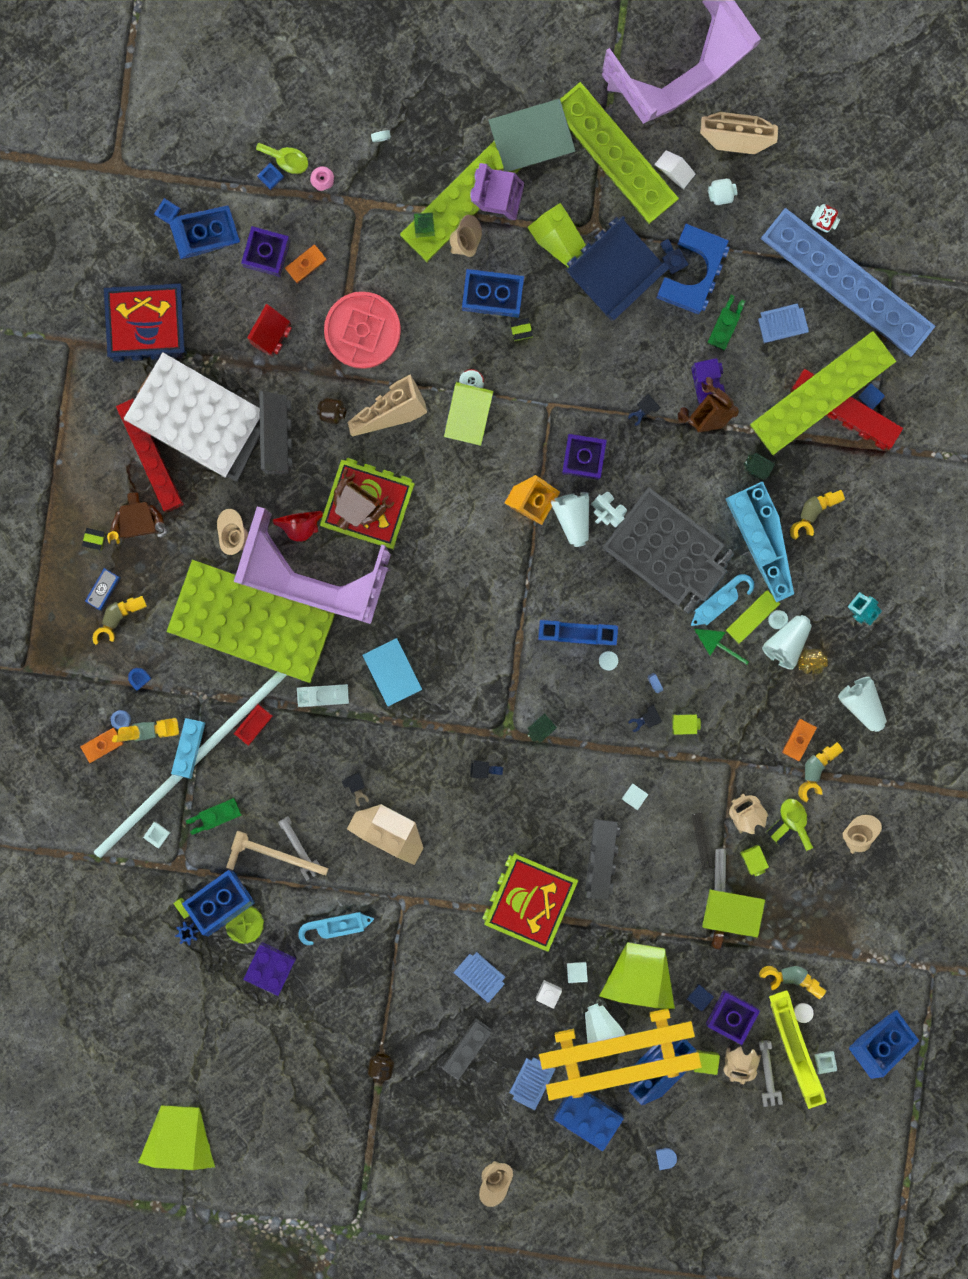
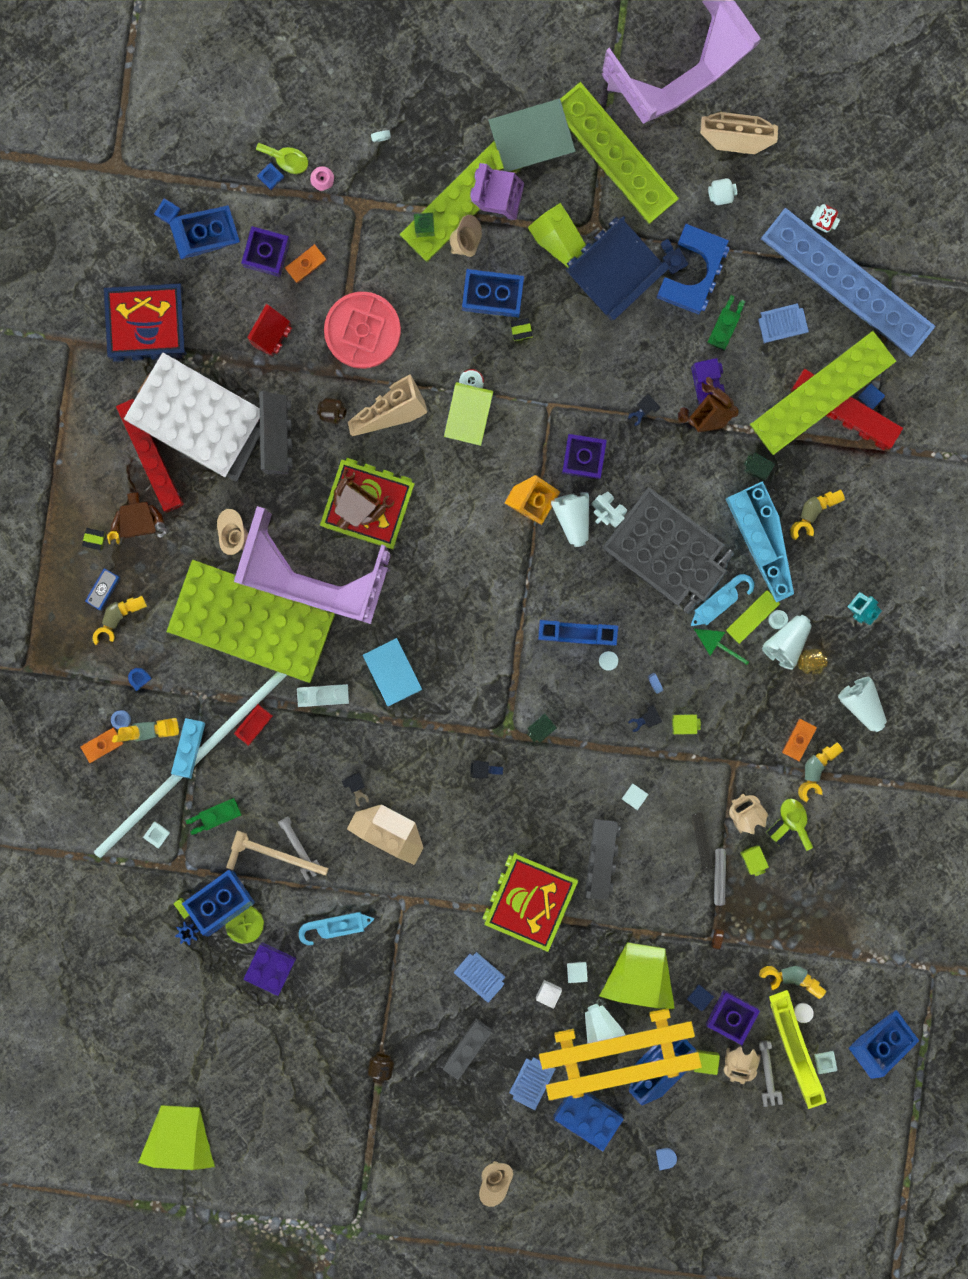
red hat [273,511,323,542] -> none
white slope [654,150,695,190] -> none
lime tile [702,889,765,938] -> none
tan piece [843,815,882,854] -> none

